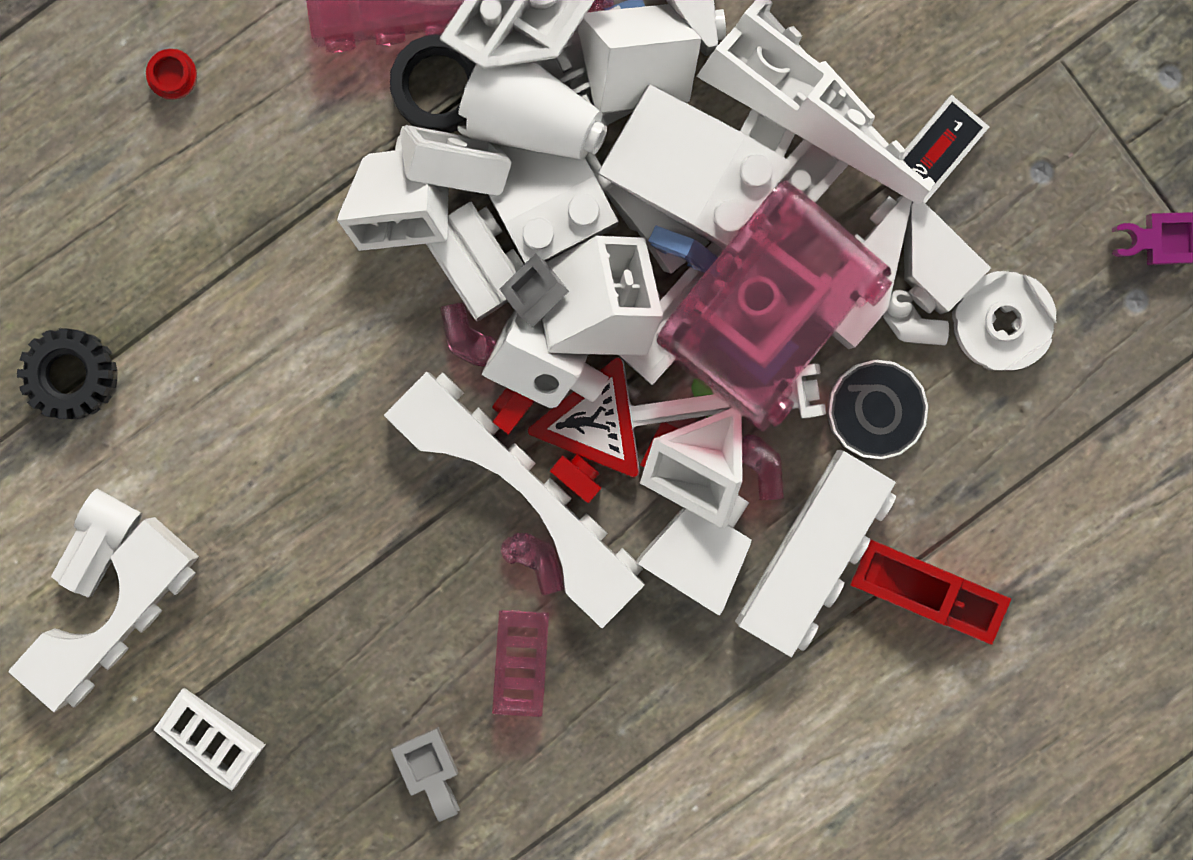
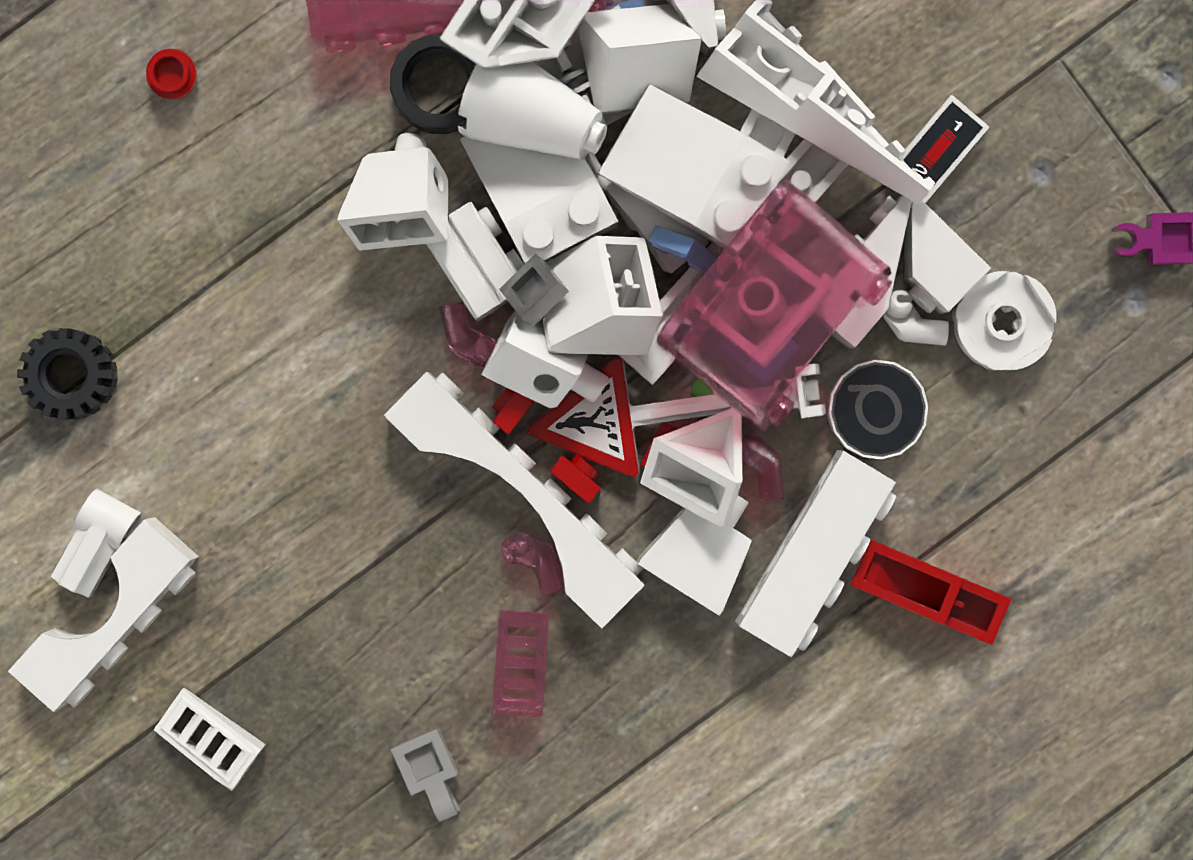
white slope [400,125,512,196] -> none

